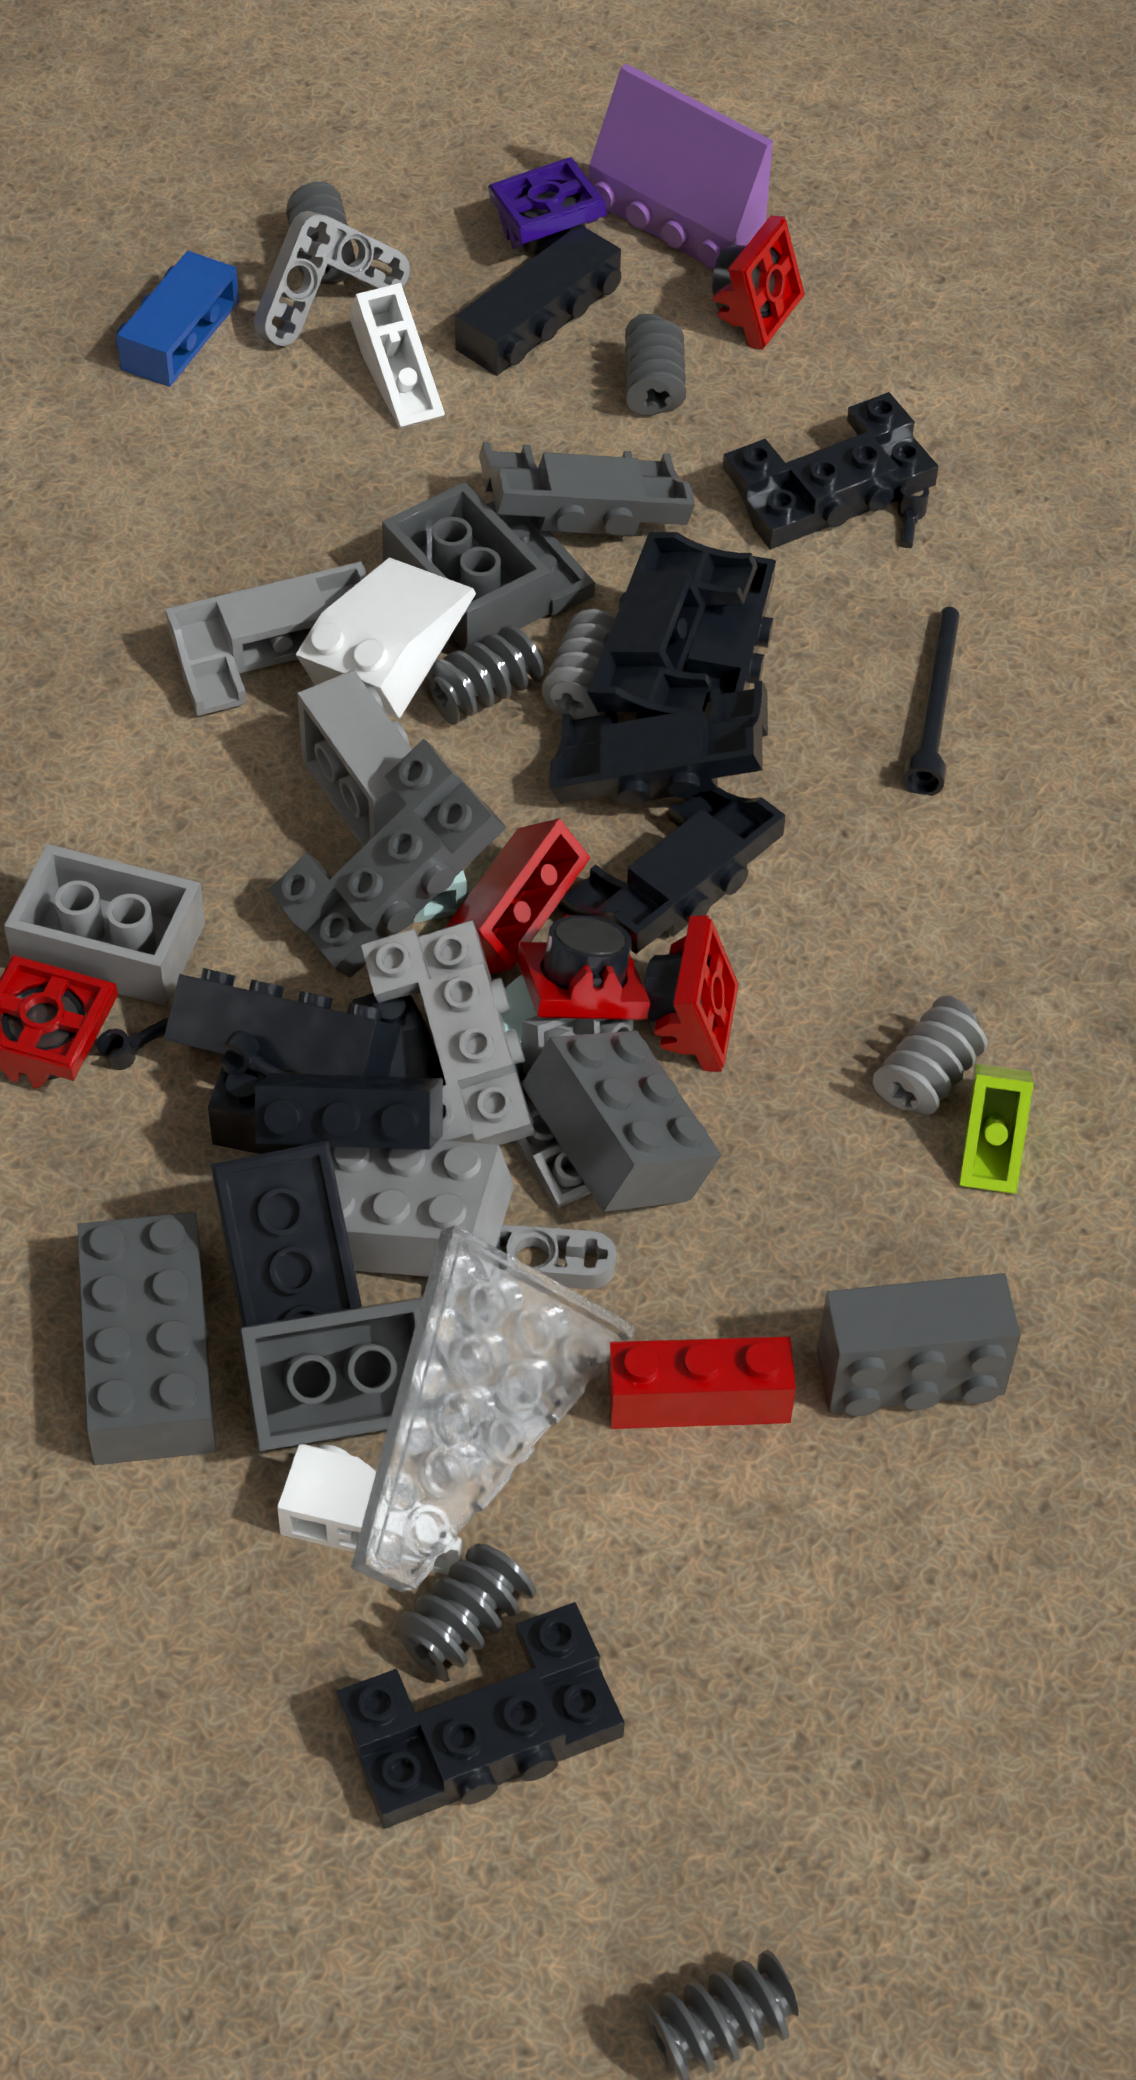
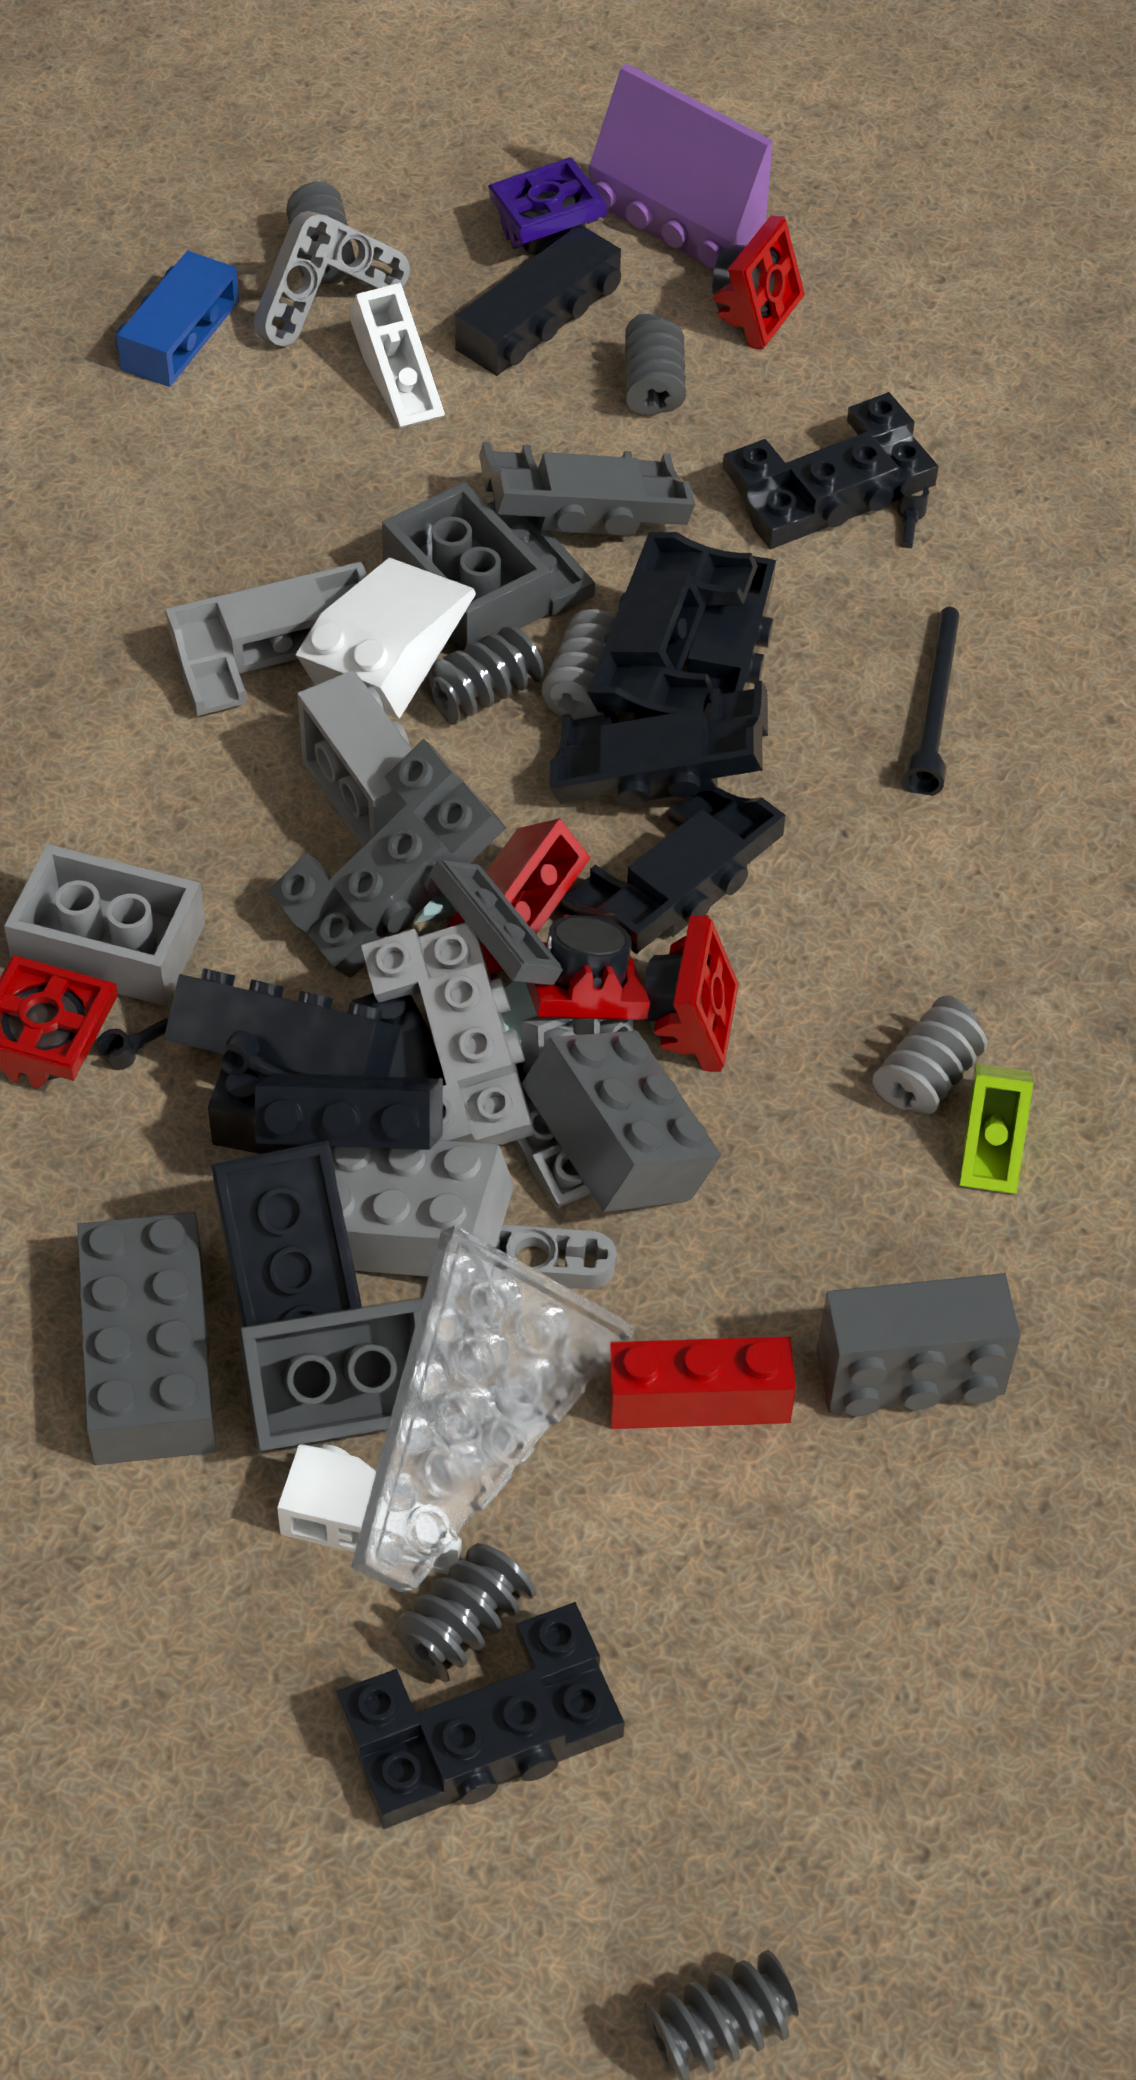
none -> dark grey tile [429,860,563,985]

